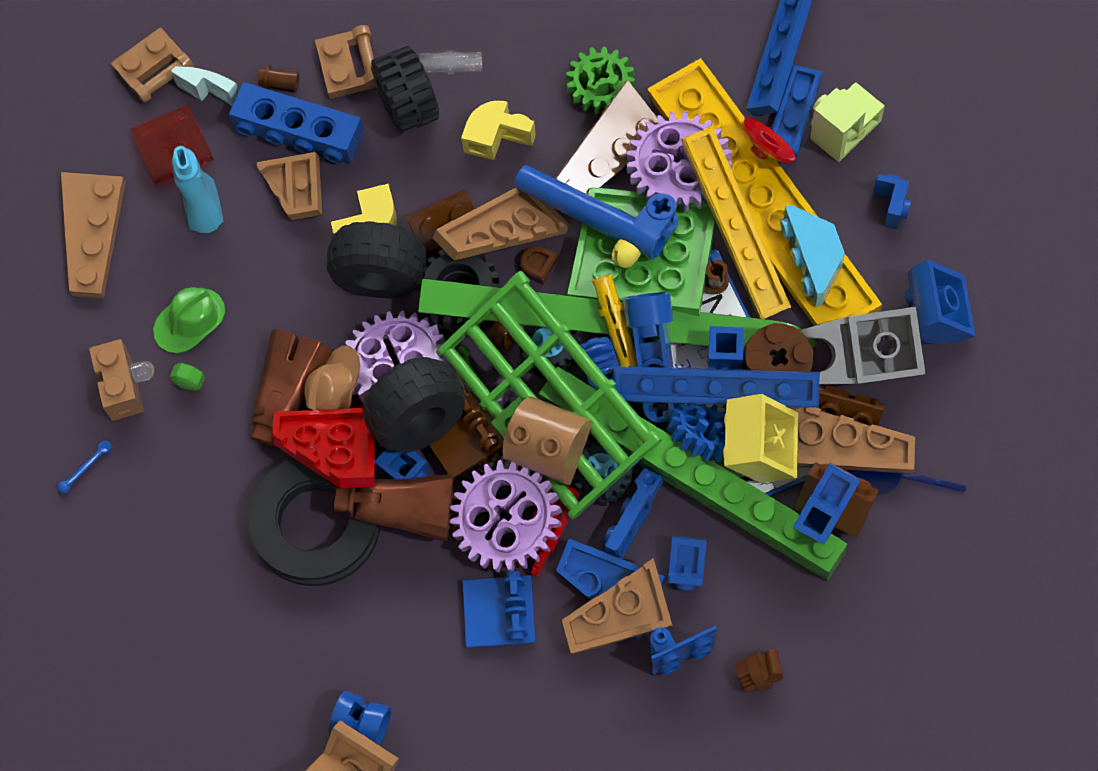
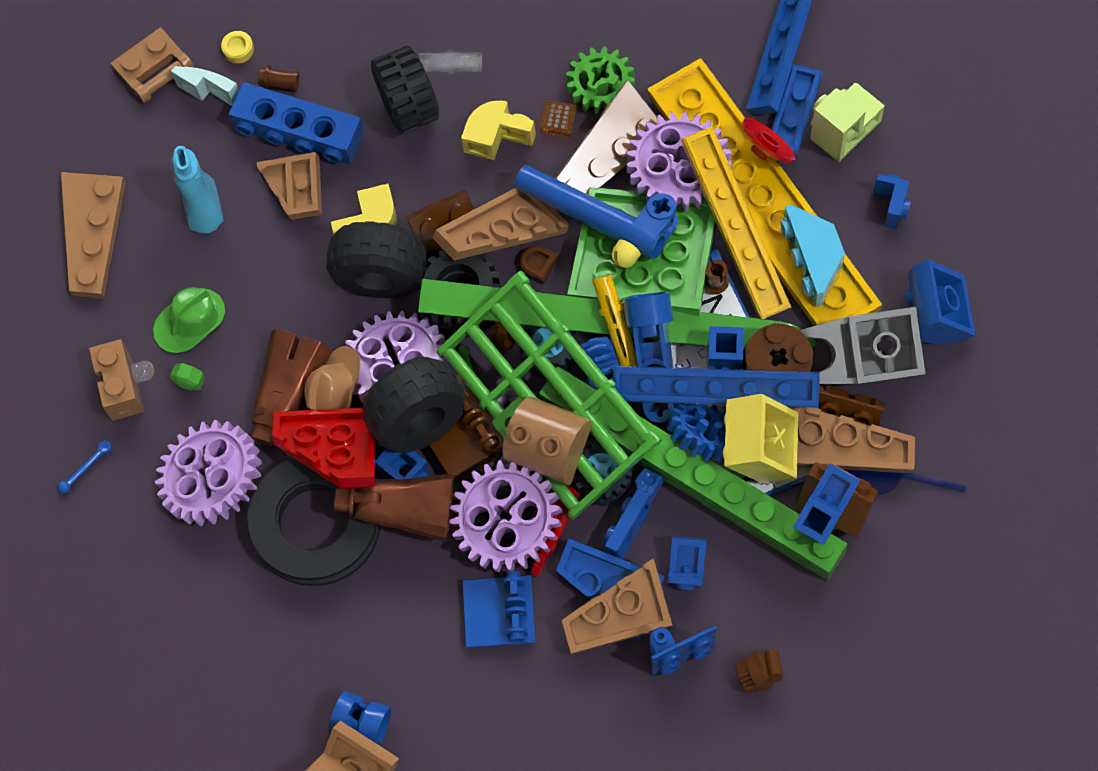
clear red plate [130,104,214,185] -> none
medium nougat plate [315,25,377,99] -> none
none -> lavender gear [155,420,262,526]
none -> light yellow tile [221,31,254,64]
none -> clear orange tile [540,100,577,138]

